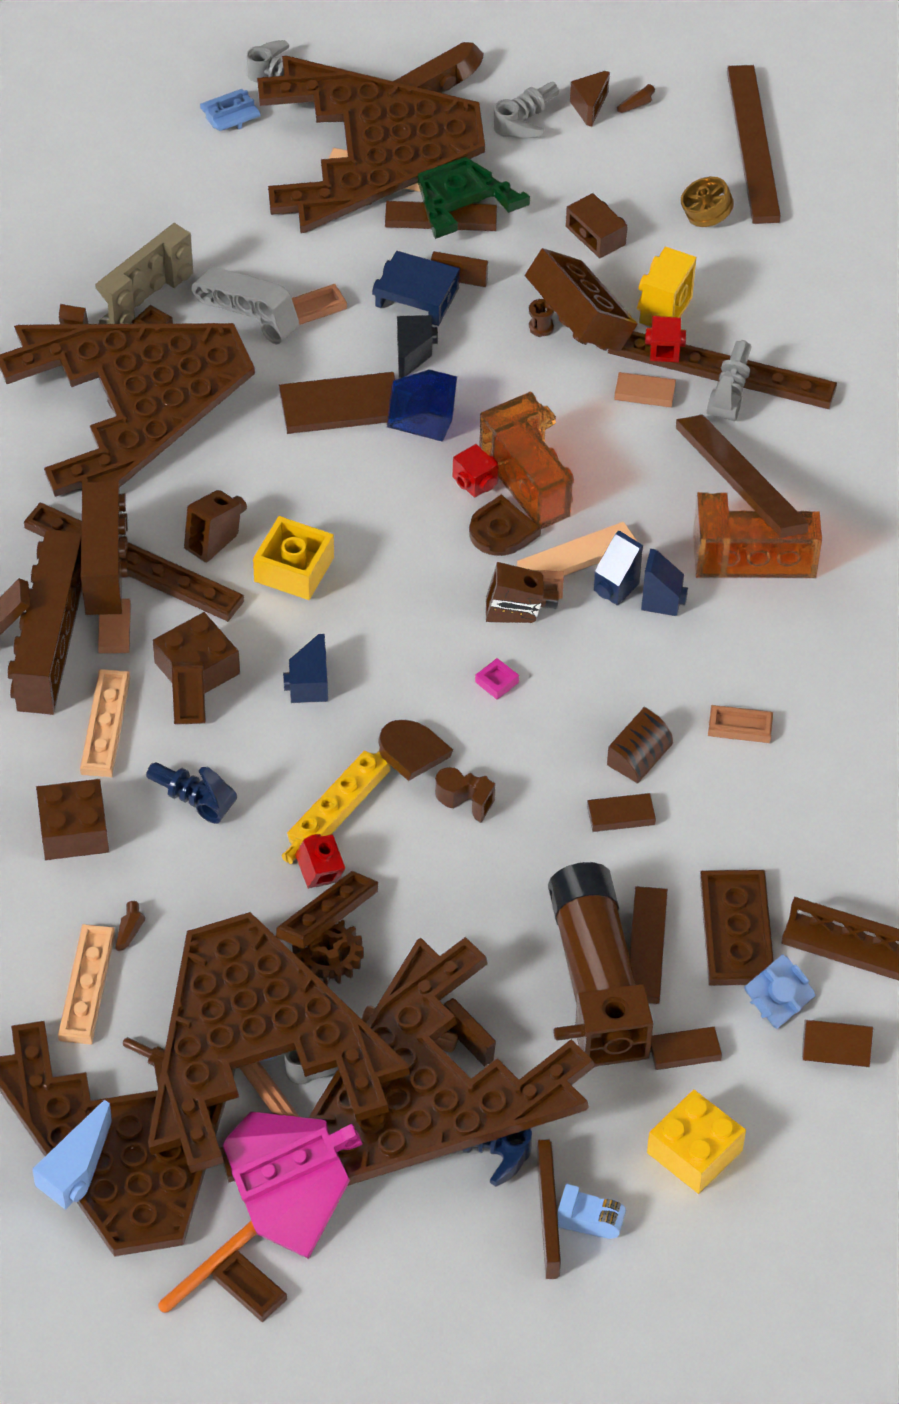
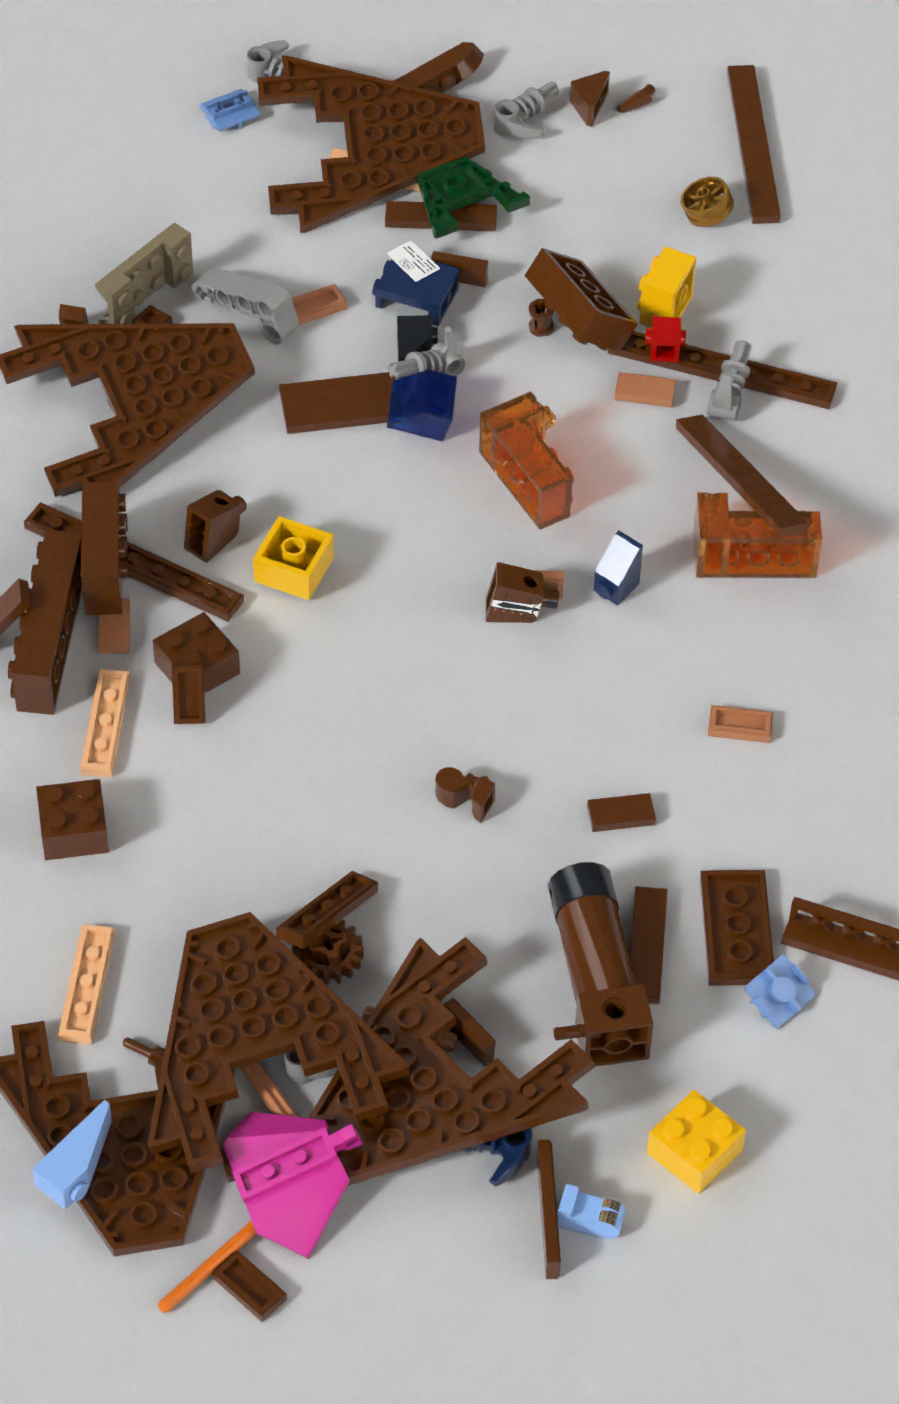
reddish brown bar [115,901,145,951] -> none
dark blue piece [146,762,237,824] -> none
yellow plate [281,751,391,864] -> none
dark blue slope [283,634,328,703] -> none
red brick [295,834,346,889] -> none
reddish brown tile [378,720,453,781] -> none
red brick [452,444,499,498] -> none
reddish brown tile [469,494,541,556] -> none
dark pink tile [475,658,519,700] -> none
light nougat tile [517,521,637,576] -> none
reddish brown brick [565,193,628,259] -> none
reddish brown brick [607,706,673,783] -> none
dark blue slope [641,548,688,616] -> none
reddish brown tile [651,1026,722,1070] -> none
reddish brown brick [802,1019,873,1067] -> none
none -> white sticker [387,241,440,282]
none -> light grey piece [388,326,466,381]

